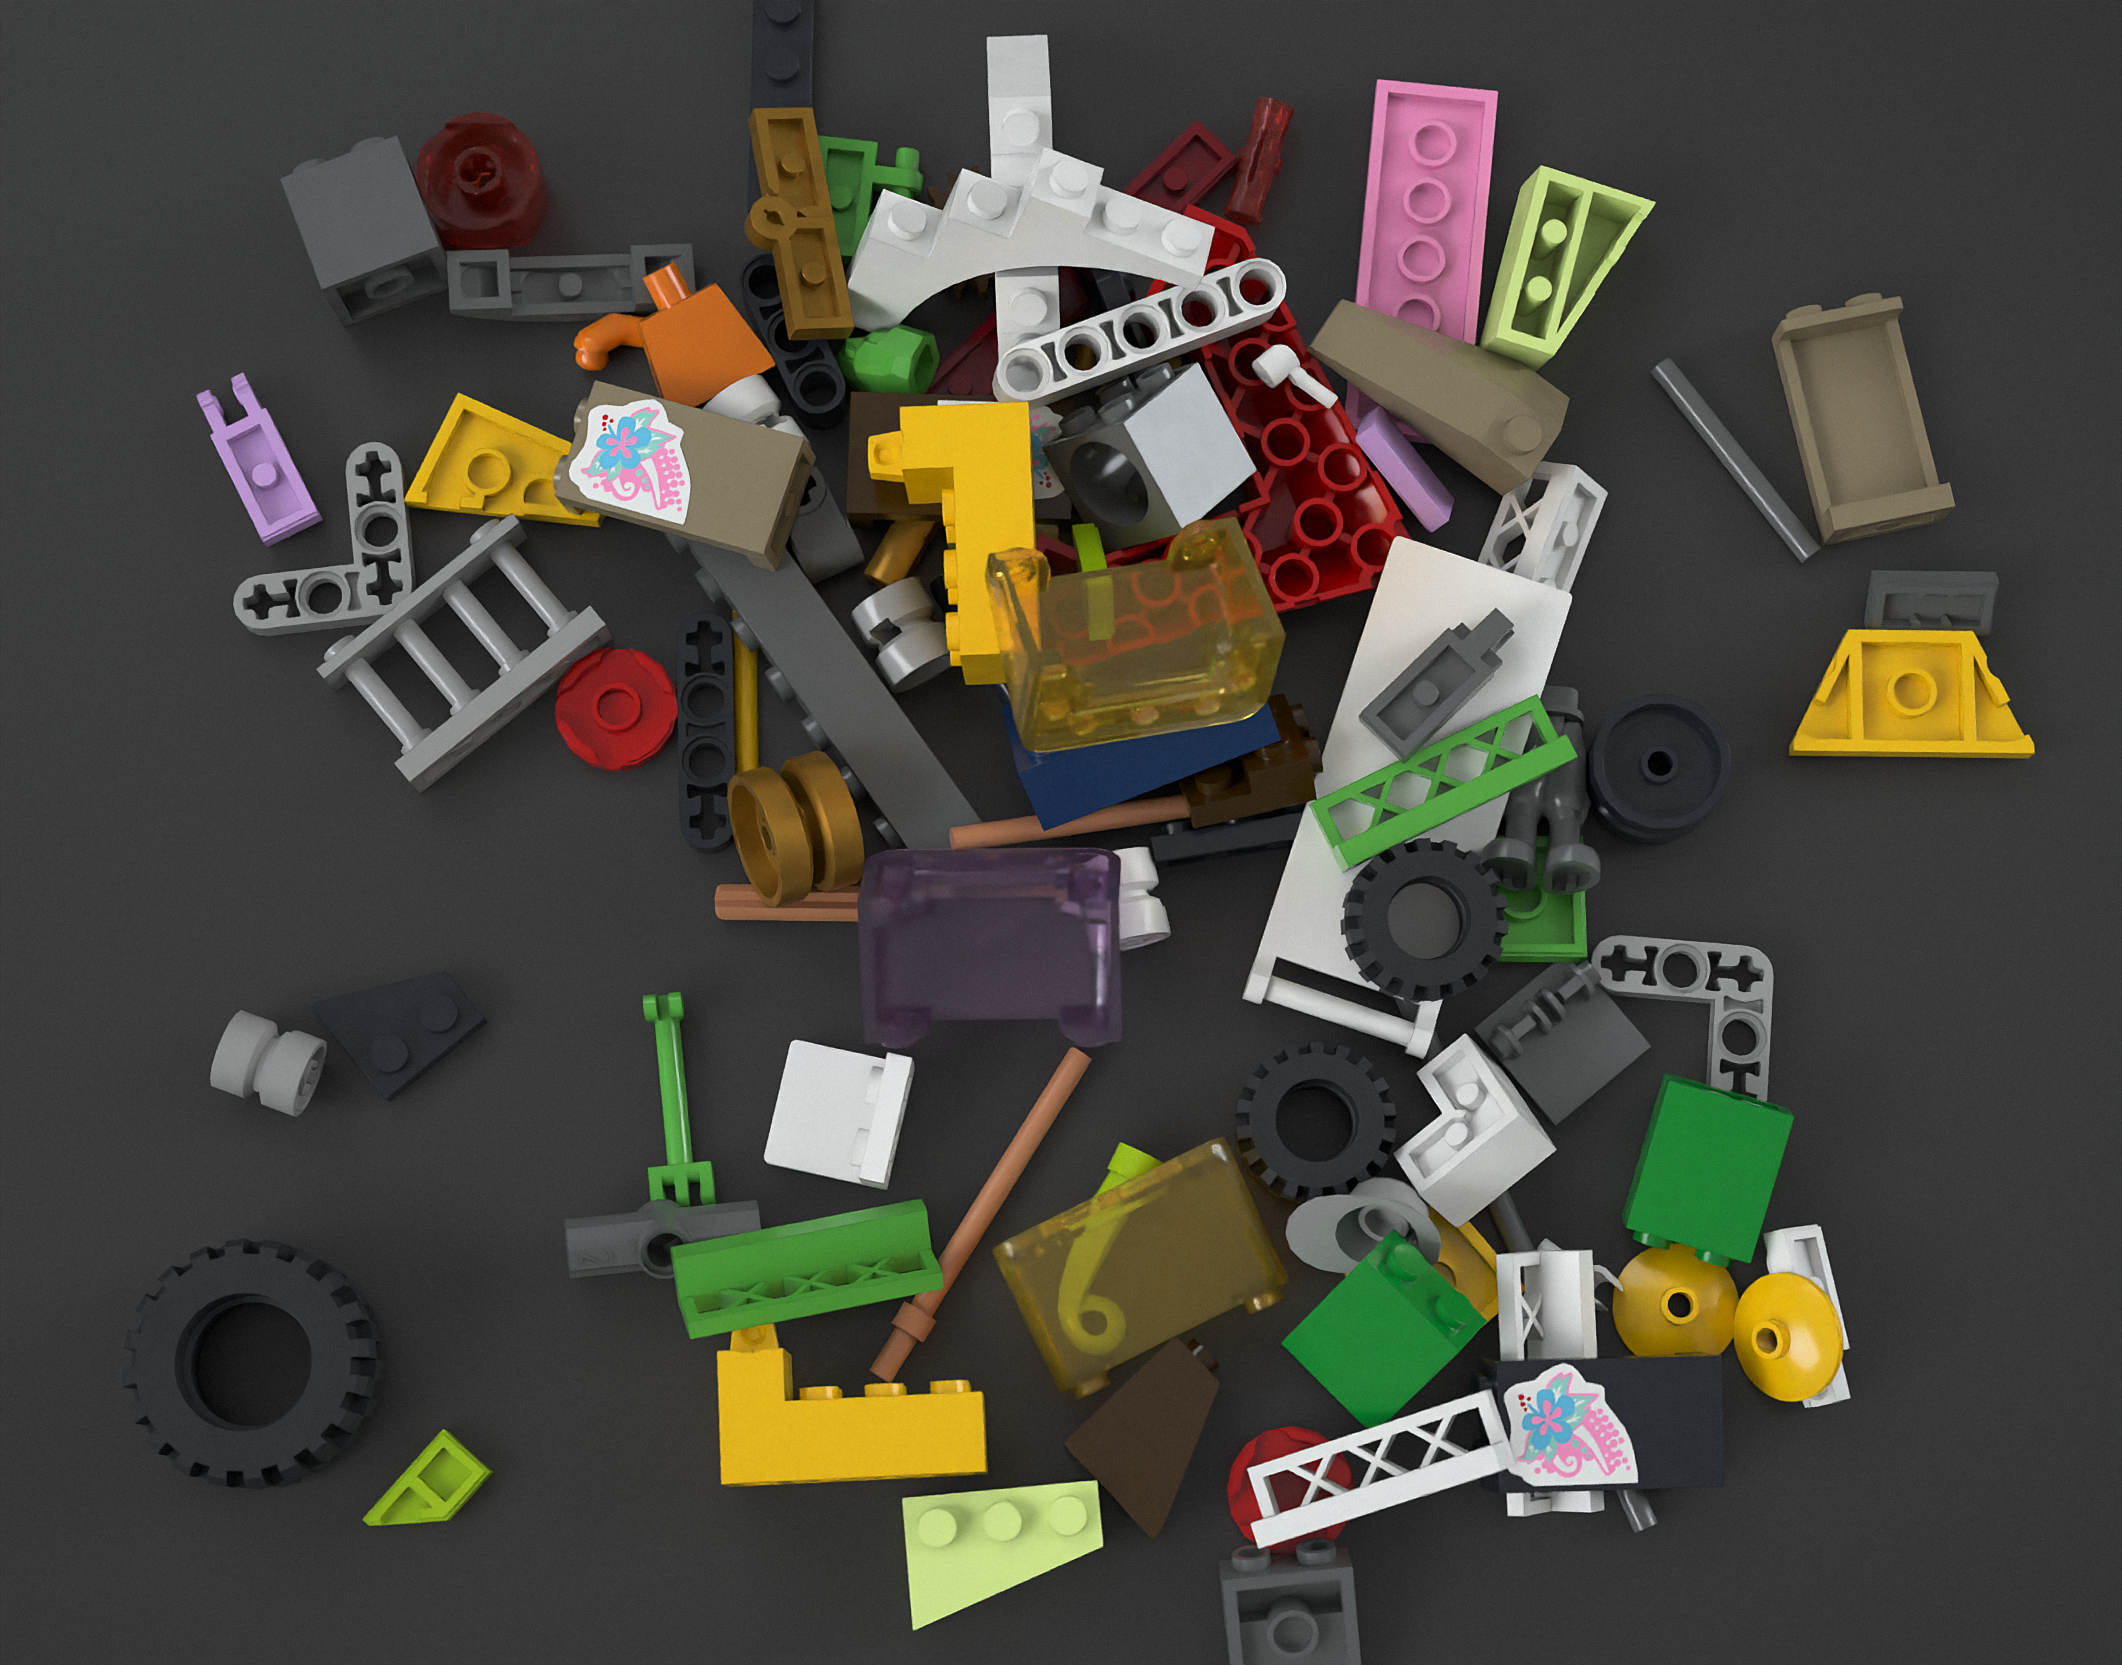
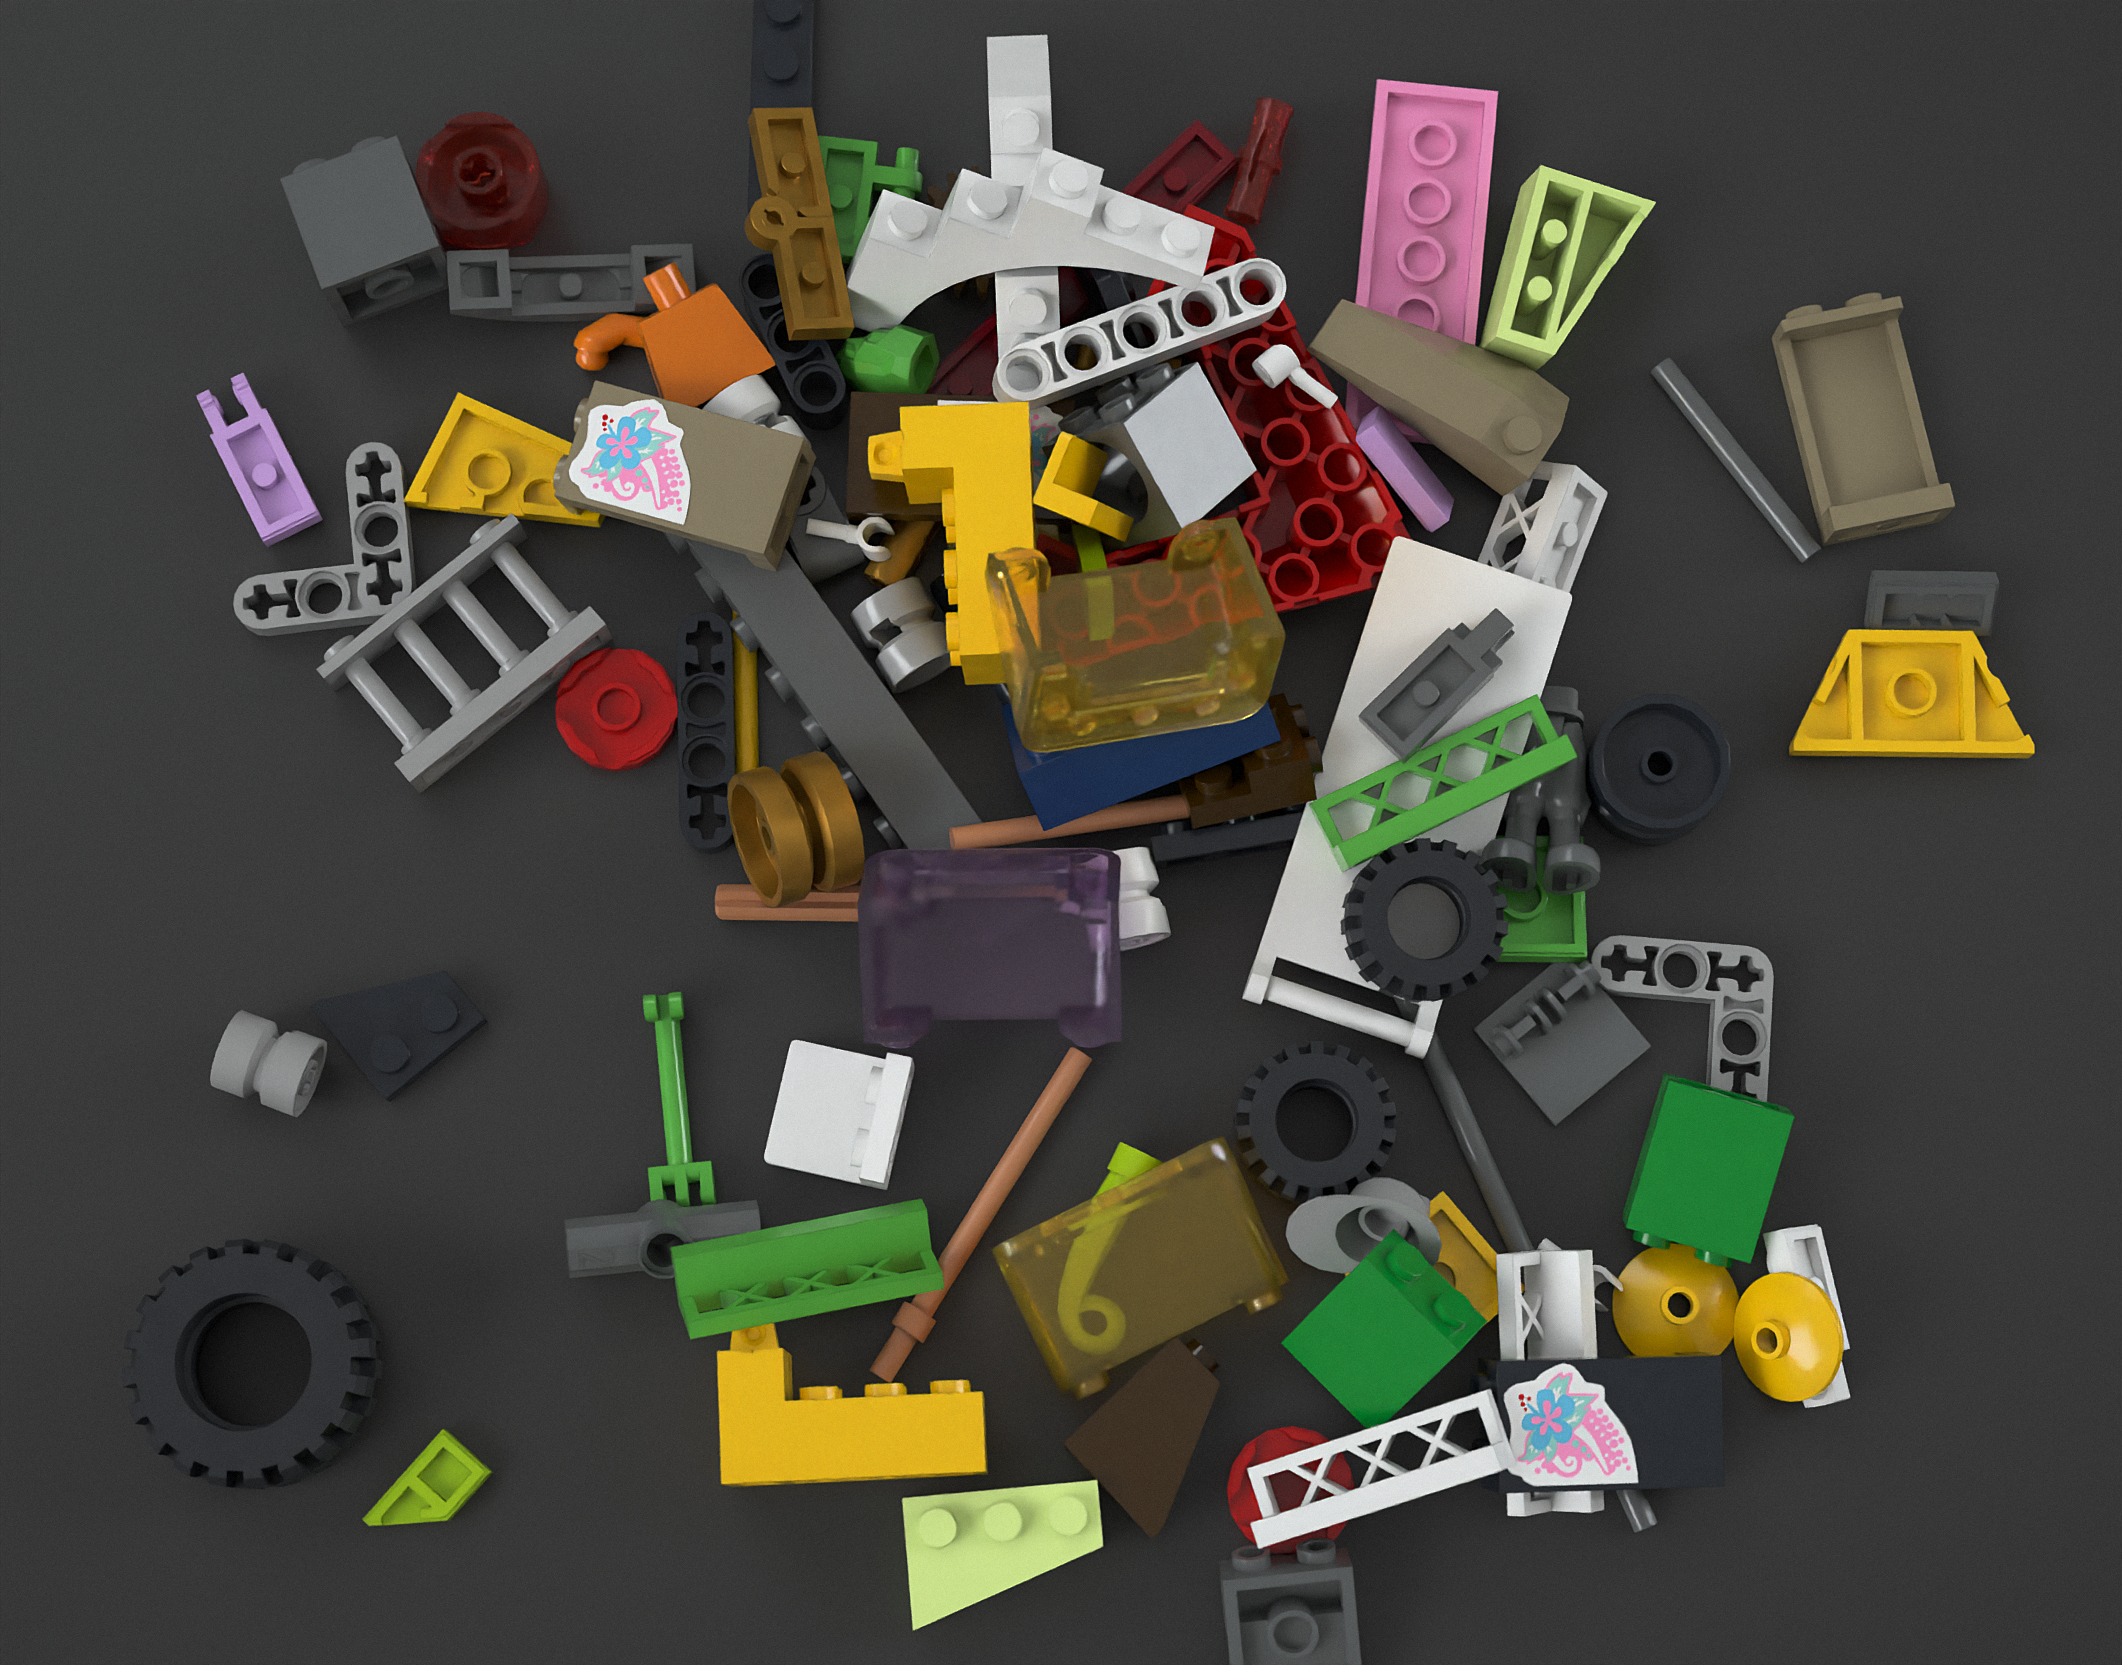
white panel [1393,1033,1557,1227] -> none
none -> white hand [806,516,895,562]
none -> yellow panel [1032,431,1134,542]

